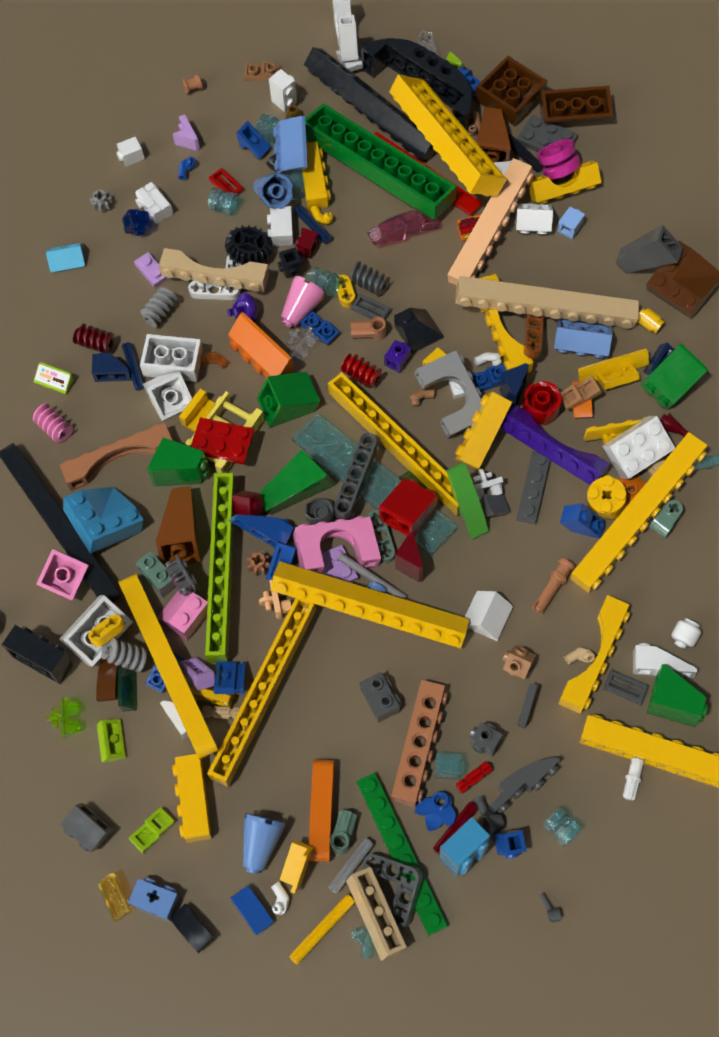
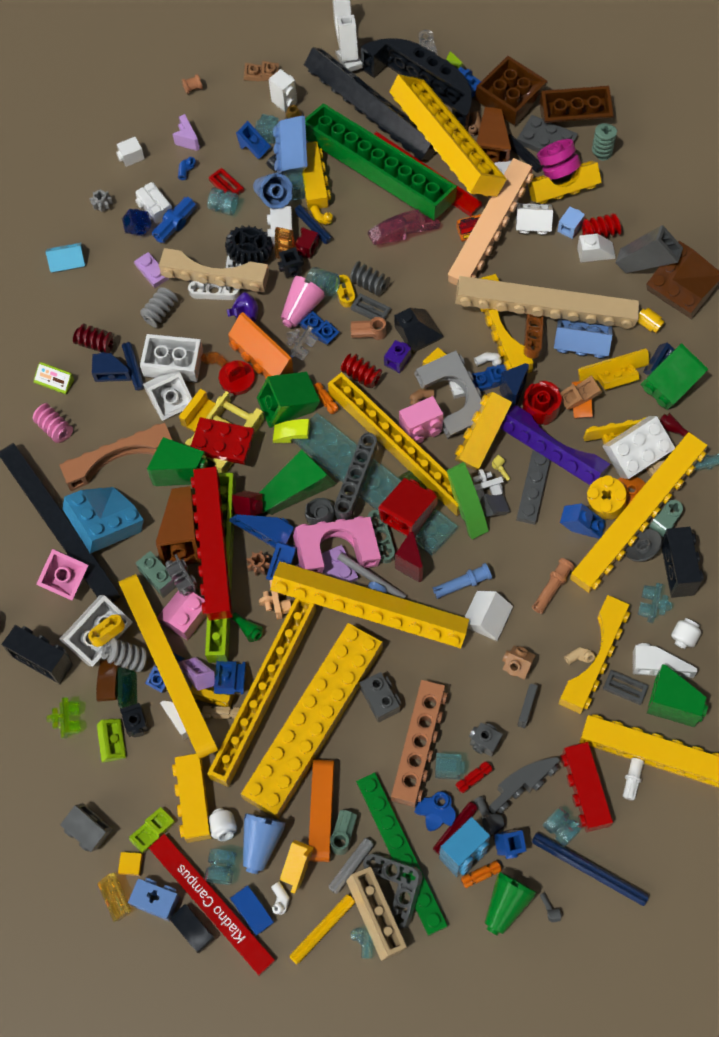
none -> yellow tile [118,852,143,876]
none -> black brick [120,703,149,737]
none -> red tile [149,834,275,976]
none -> blue piece [152,197,197,243]
none -> red brick [191,466,233,621]
none -> clear light blue wheel [204,849,237,885]
none -> white head [208,808,237,841]
none -> red tile [218,360,255,395]
none -> green cone [231,612,263,642]
none -> yellow brick [241,623,383,820]
none -> neon yellow slope [273,419,310,443]
none -> clear orange slope [275,227,295,259]
none -> orange axle [313,382,338,414]
none -> bright pink brick [399,396,443,444]
none -> medium blue pin [432,563,492,599]
none -> orange axle [461,861,502,888]
none -> green cone [484,871,537,936]
none -> light yellow hand [492,455,511,481]
none -> dark blue axle [532,833,649,906]
none -> red brick [560,742,613,833]
none -> white slope [577,234,616,262]
none -> red piece [582,213,622,238]
none -> sand green piece [592,123,618,161]
none -> dark grey dish [624,529,662,562]
none -> clear light blue hips [638,583,672,623]
none -> black brick [661,526,703,598]

